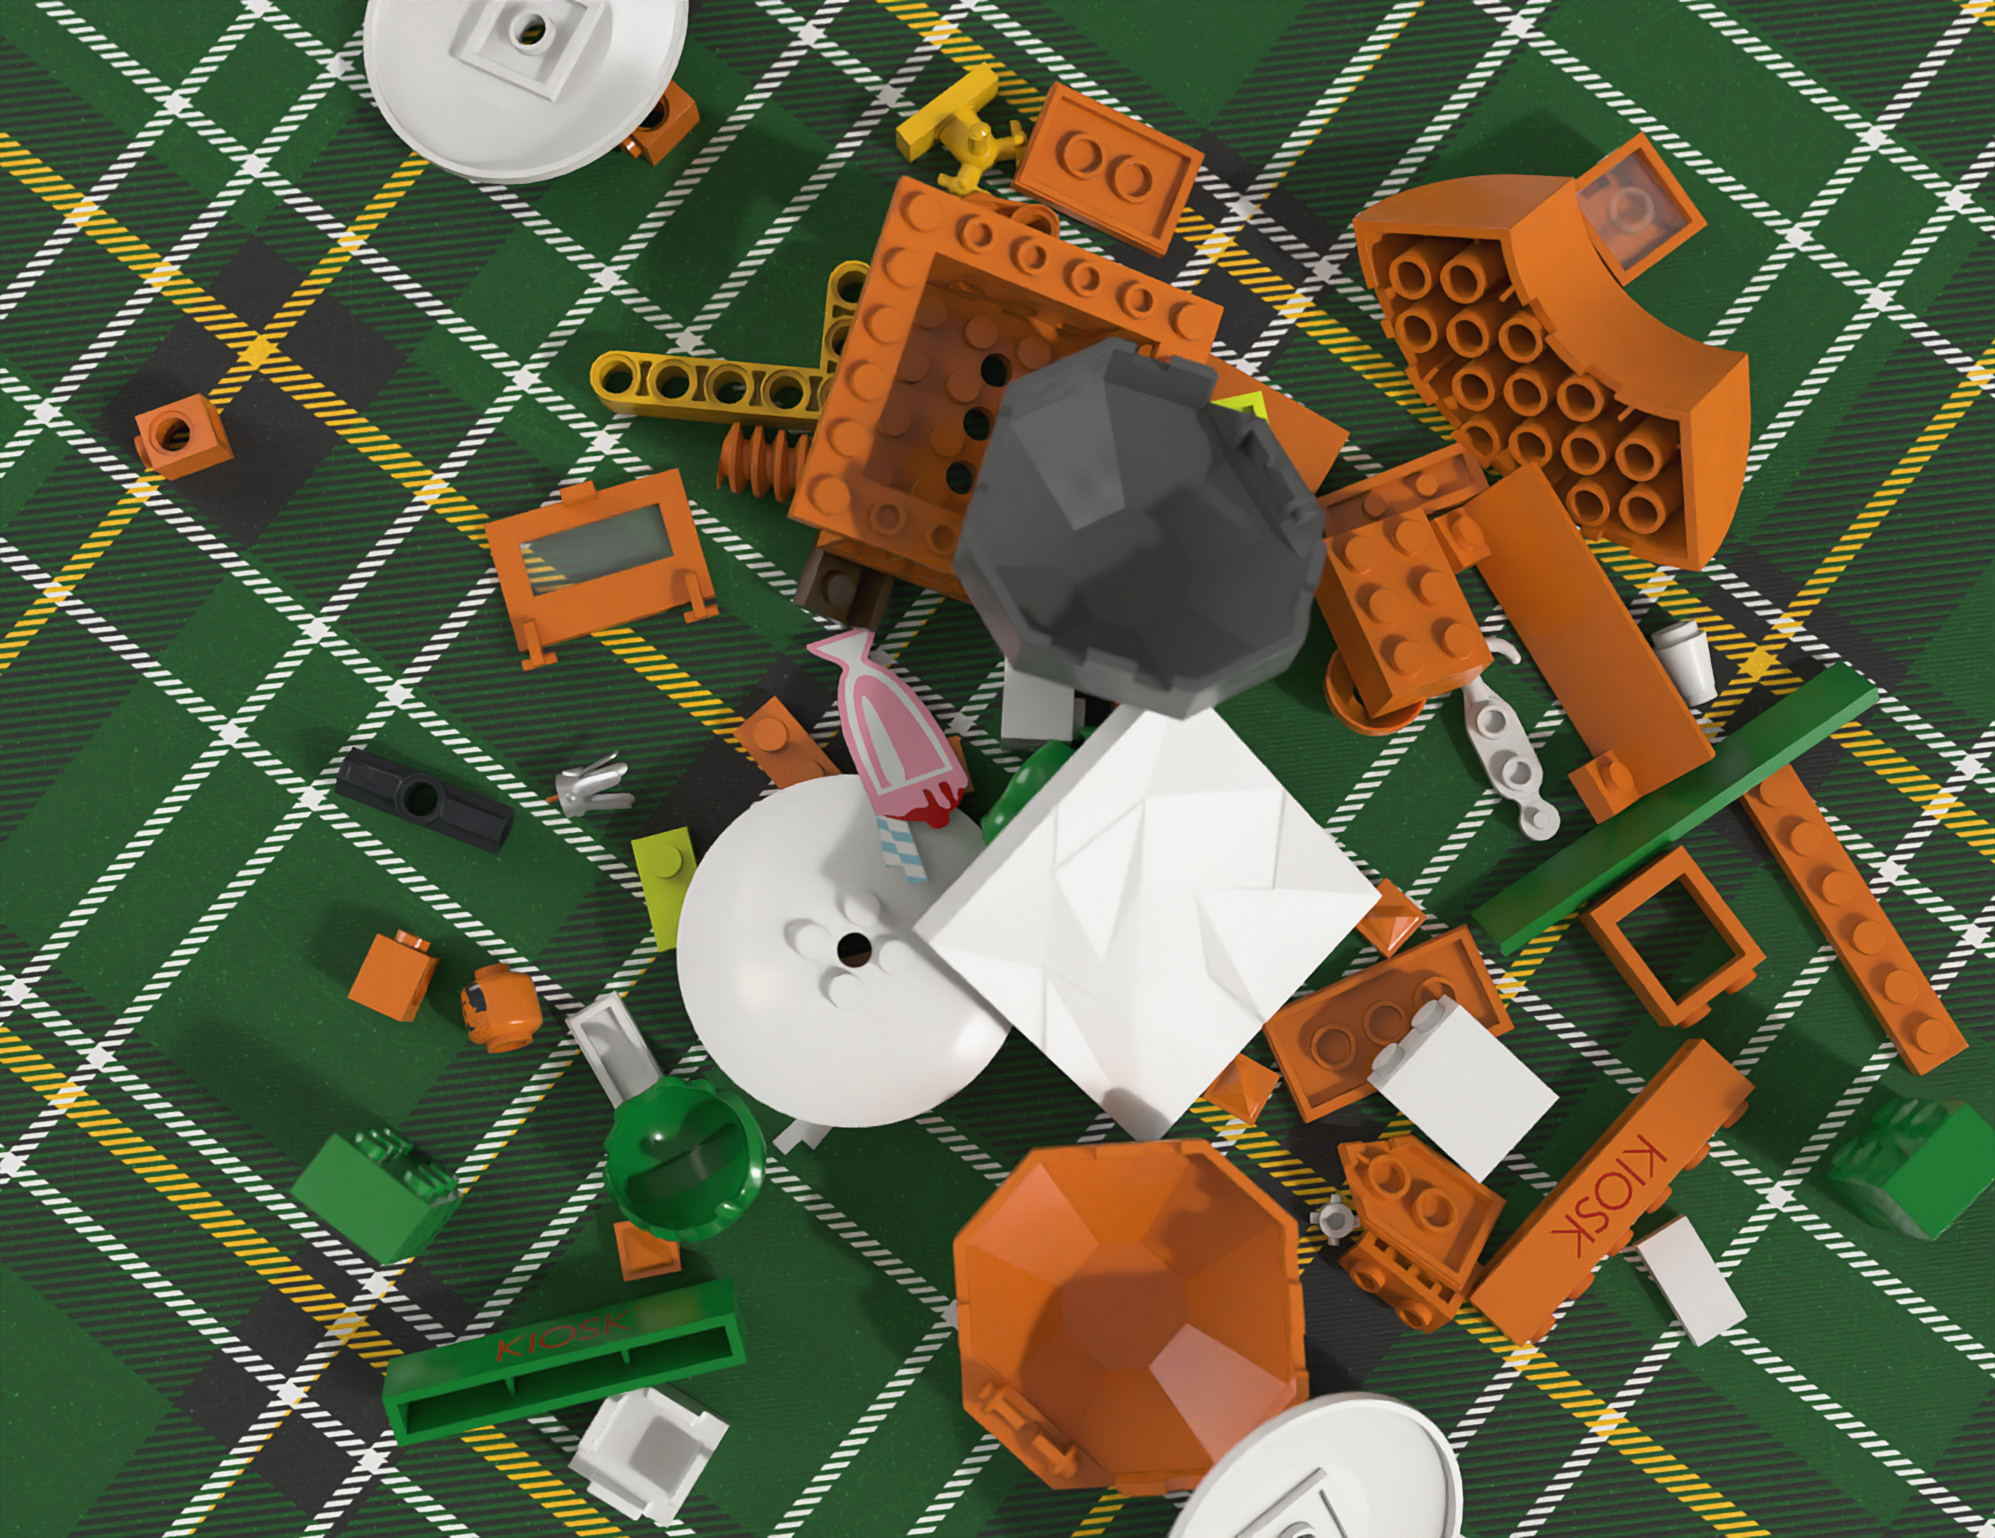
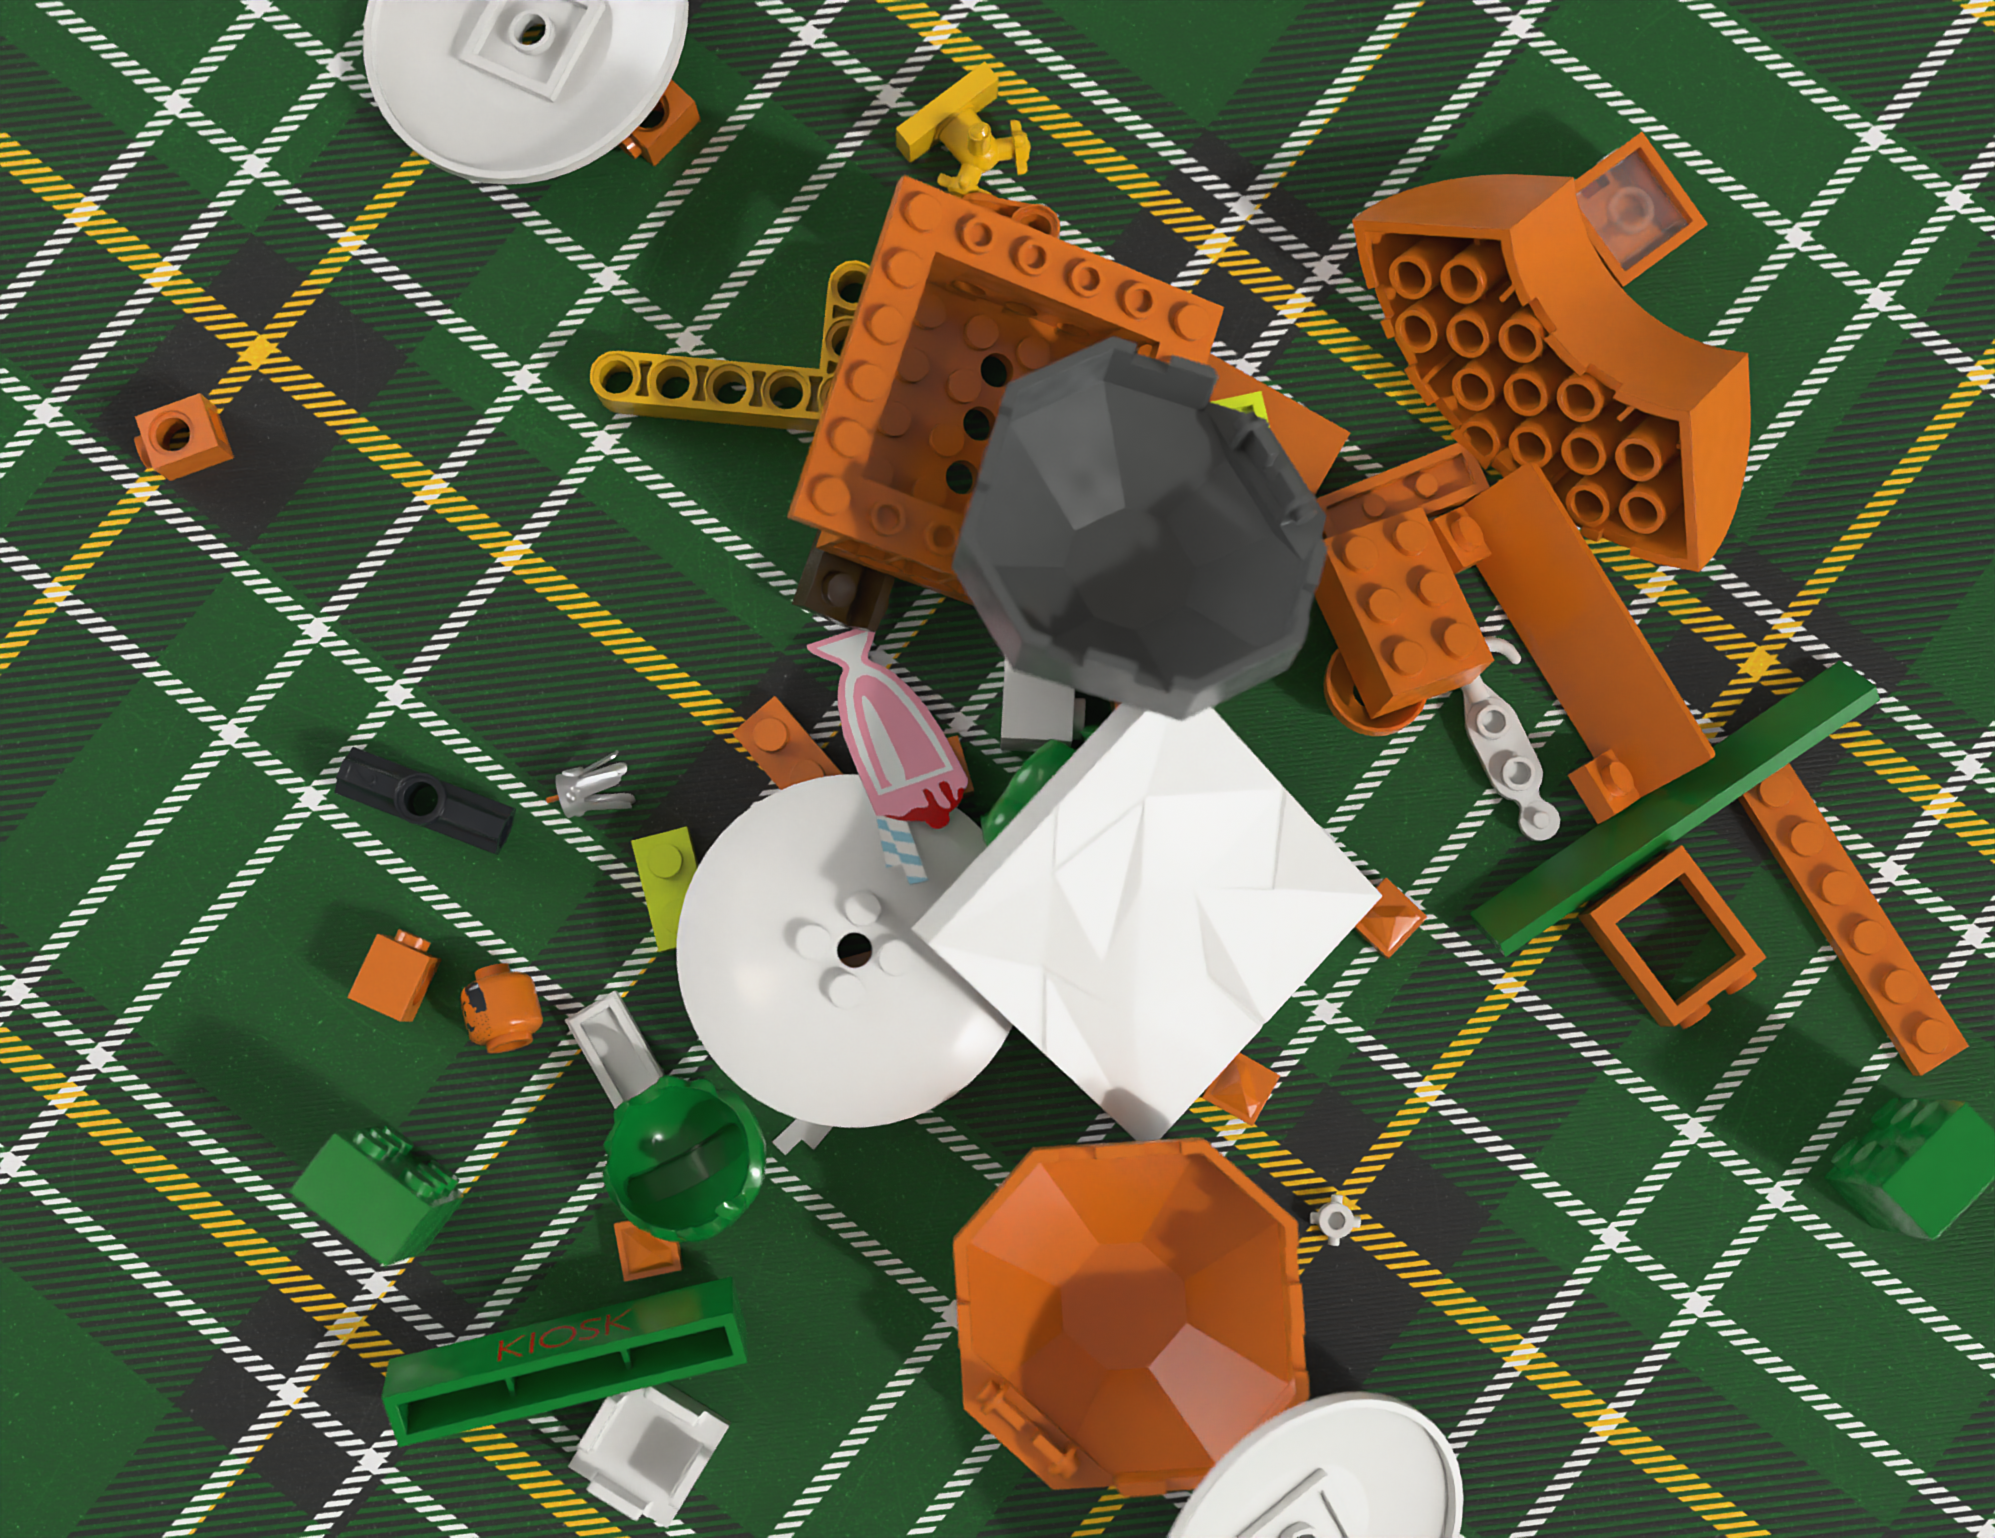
orange piece [483,468,719,671] -> none
orange piece [716,420,810,503] -> none
orange tile [1009,81,1205,259] -> none
orange tile [1261,924,1515,1124] -> none
orange tile [1337,1134,1506,1293] -> none
orange bracket [1338,1228,1485,1334] -> none
white brick [1366,994,1559,1183] -> none
orange brick [1465,1039,1755,1348] -> none
white tile [1632,1214,1748,1347] -> none
white cone [1651,619,1718,707] -> none

